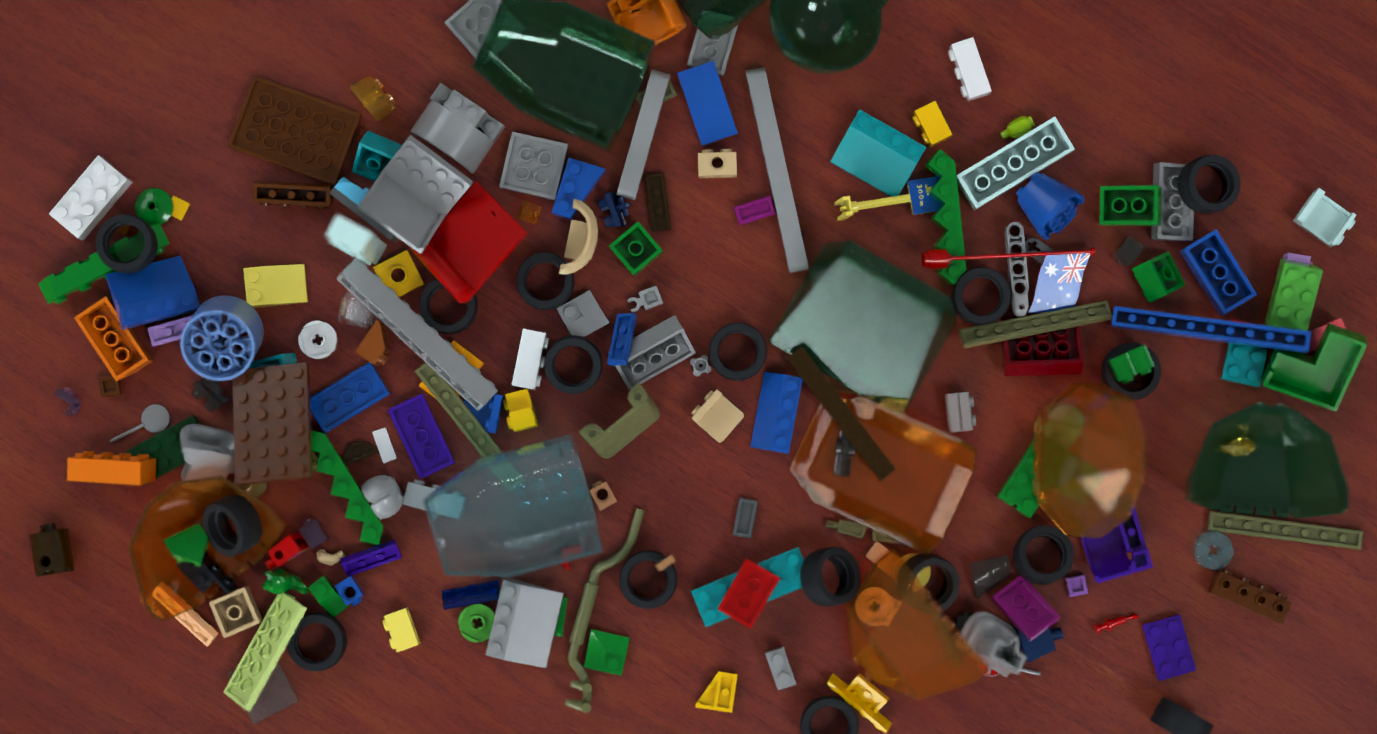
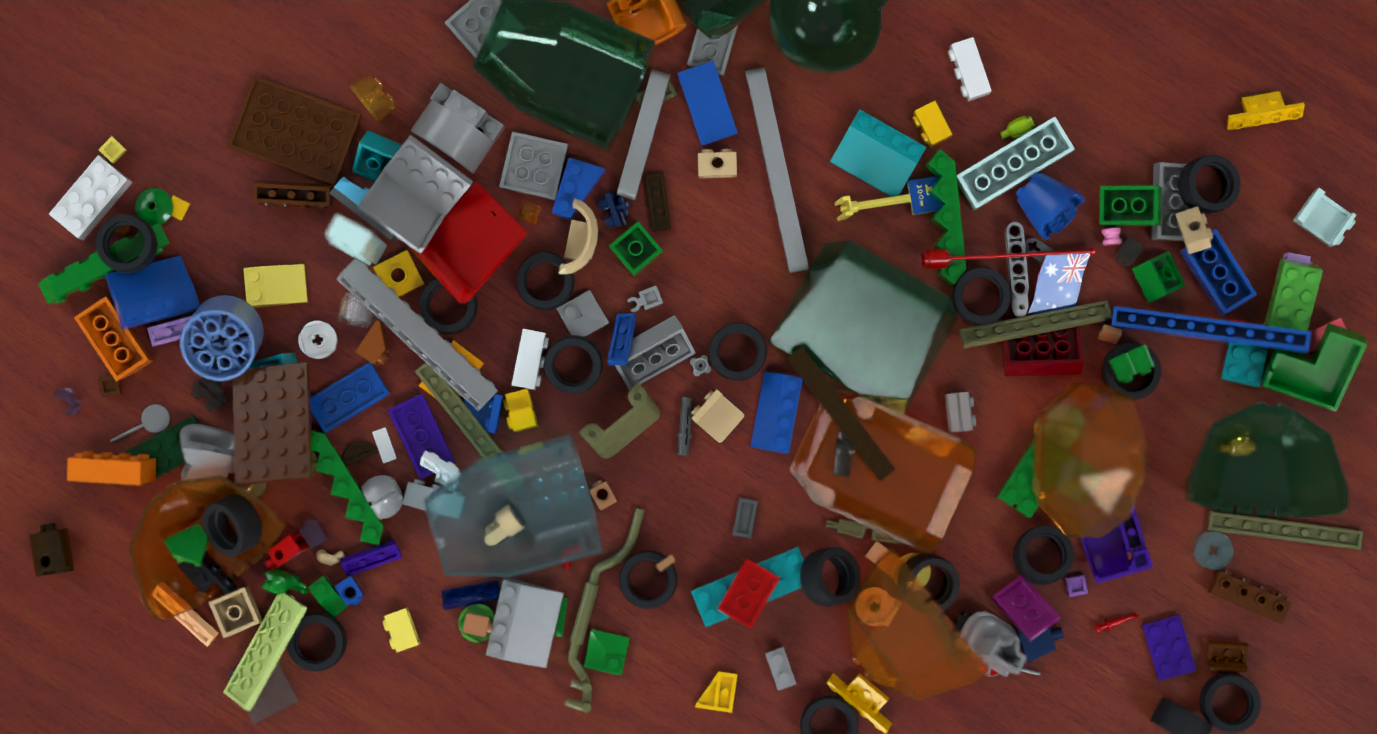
magenta plate [734,196,776,226] -> none
clear smoke slope [969,555,1010,599] -> none
none -> light yellow plate [99,136,127,164]
none -> white plate [420,451,459,490]
none -> nougat brick [463,612,493,637]
none -> tan piece [484,504,526,546]
none -> dark grey pin [677,397,693,456]
none -> medium nougat tile [1098,325,1122,344]
none -> bright pink wheel [1101,228,1122,245]
none -> tan brick [1176,207,1213,254]
none -> black tyre [1199,673,1261,733]
none -> reddish brown bracket [1206,640,1249,673]
none -> yellow bracket [1227,91,1305,130]

